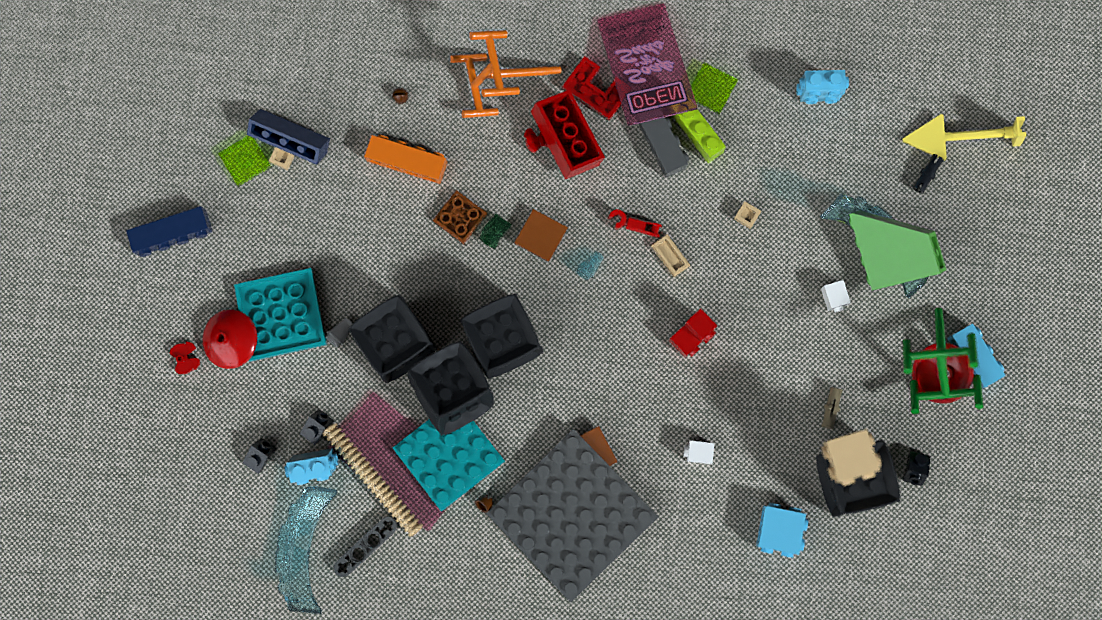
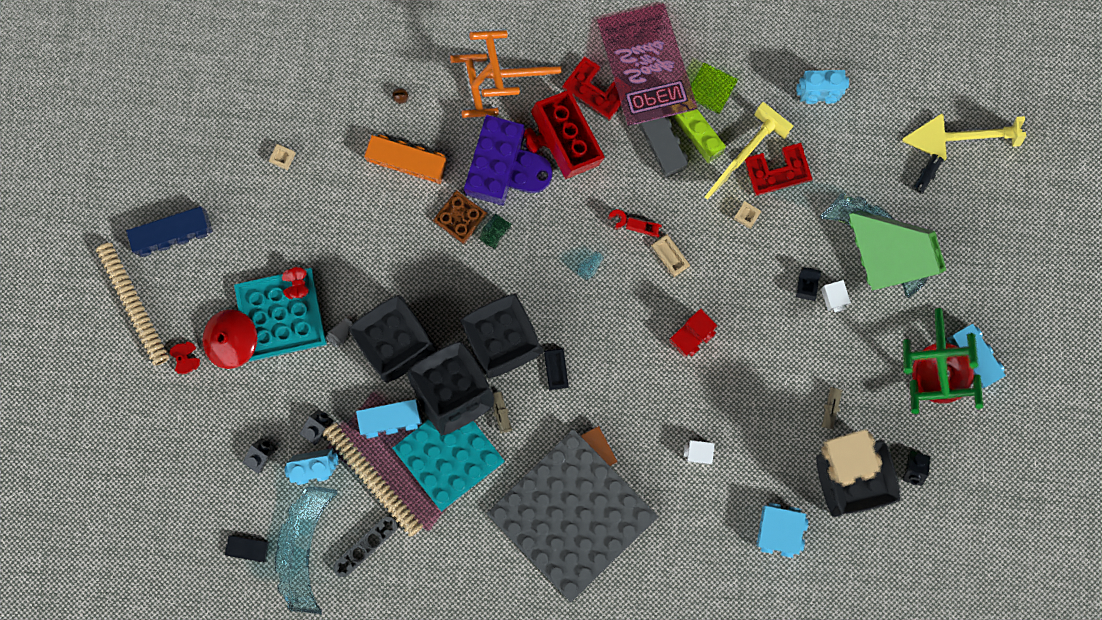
clear neon green tile [218,135,272,187] -> none
dark blue brick [247,109,330,165] -> none
reddish brown hinge [475,495,493,513] -> none
dark orange tile [514,209,568,262] -> none
none -> tan piece [96,243,169,366]
none -> black tile [225,535,269,563]
none -> red piece [282,267,309,299]
none -> medium azure brick [356,399,422,439]
none -> dark purple brick [464,115,552,206]
none -> dark tan pin [493,392,512,434]
none -> black tile [544,348,569,391]
none -> light yellow piece [705,102,794,200]
none -> red plate [744,143,812,196]
none -> black bracket [795,267,821,301]

